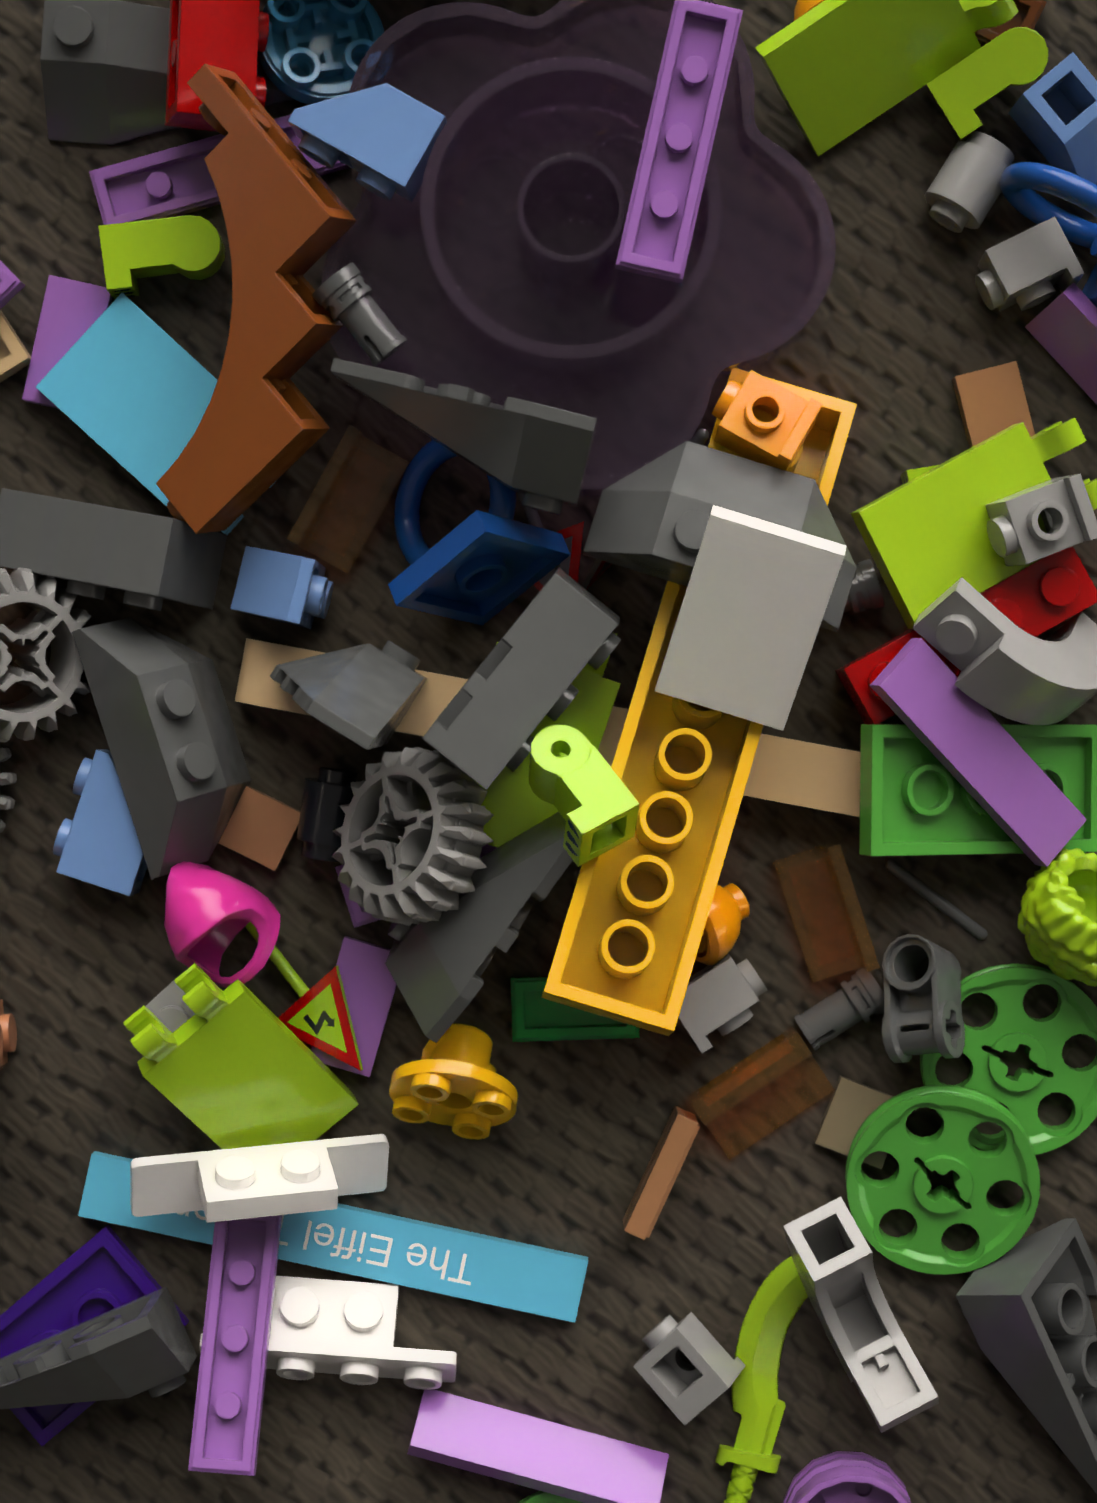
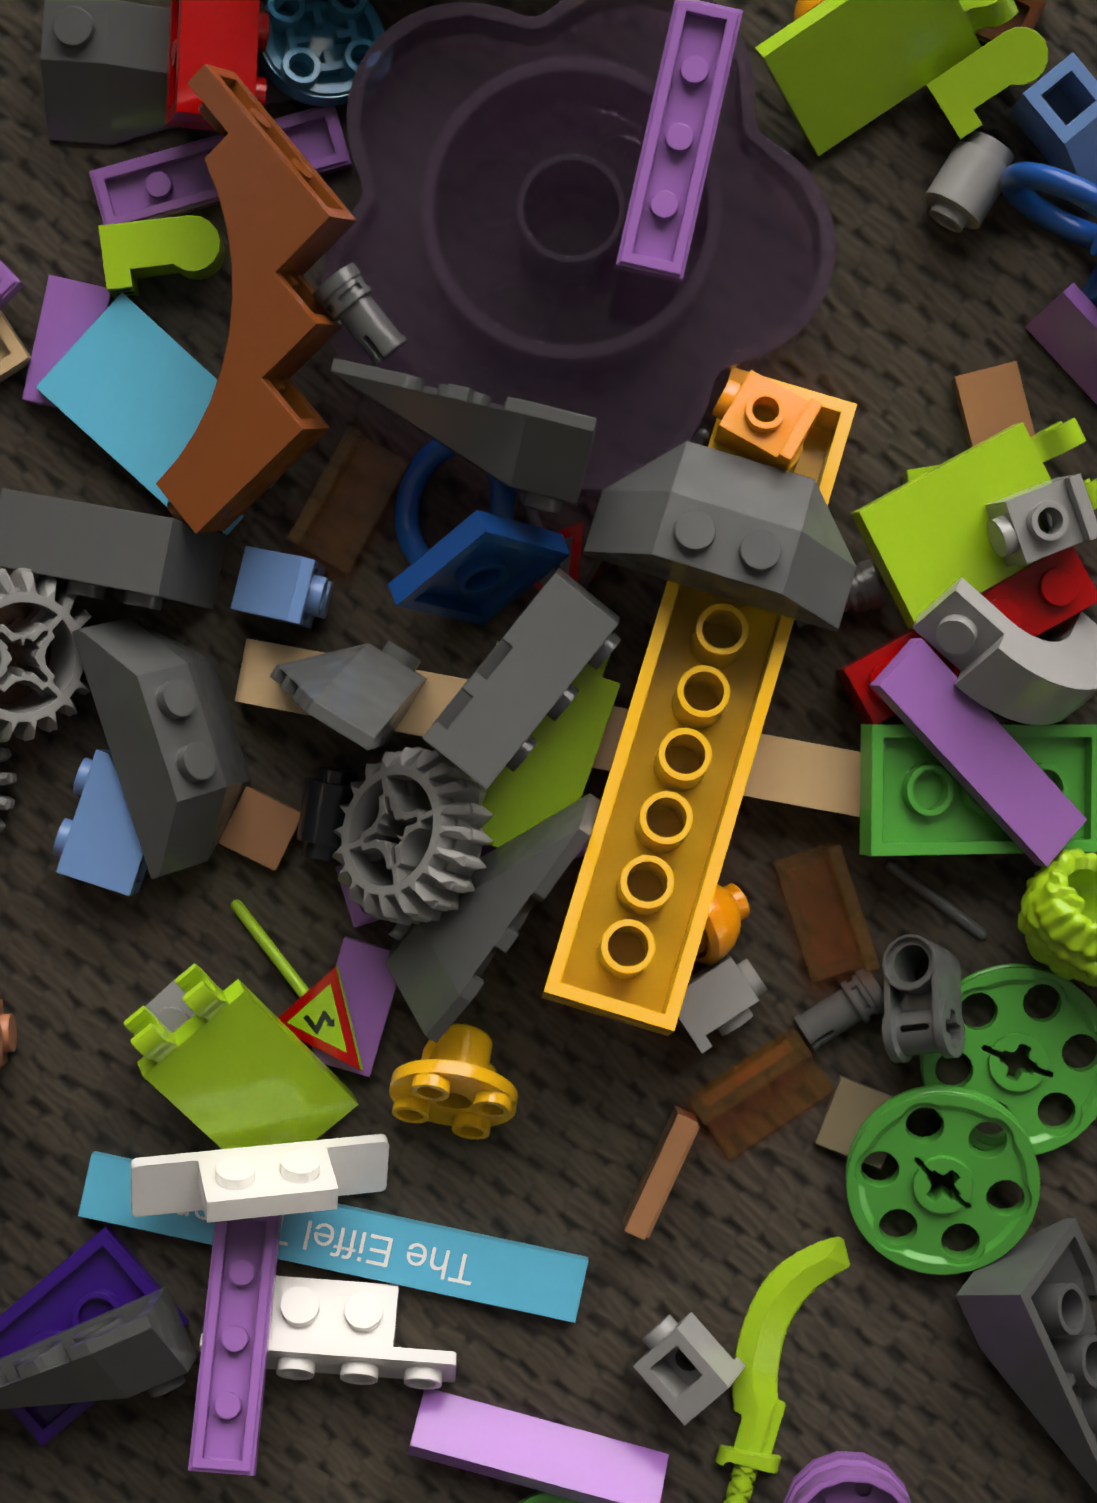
dark pink piece [164,861,280,988] -> none
medium blue slope [288,83,451,202] -> none
green tile [511,976,640,1042] -> none
leg [529,725,640,867] -> none
white tile [655,505,846,731] -> none
light grey arch [783,1197,939,1433] -> none
light grey brick [975,216,1084,311] -> none

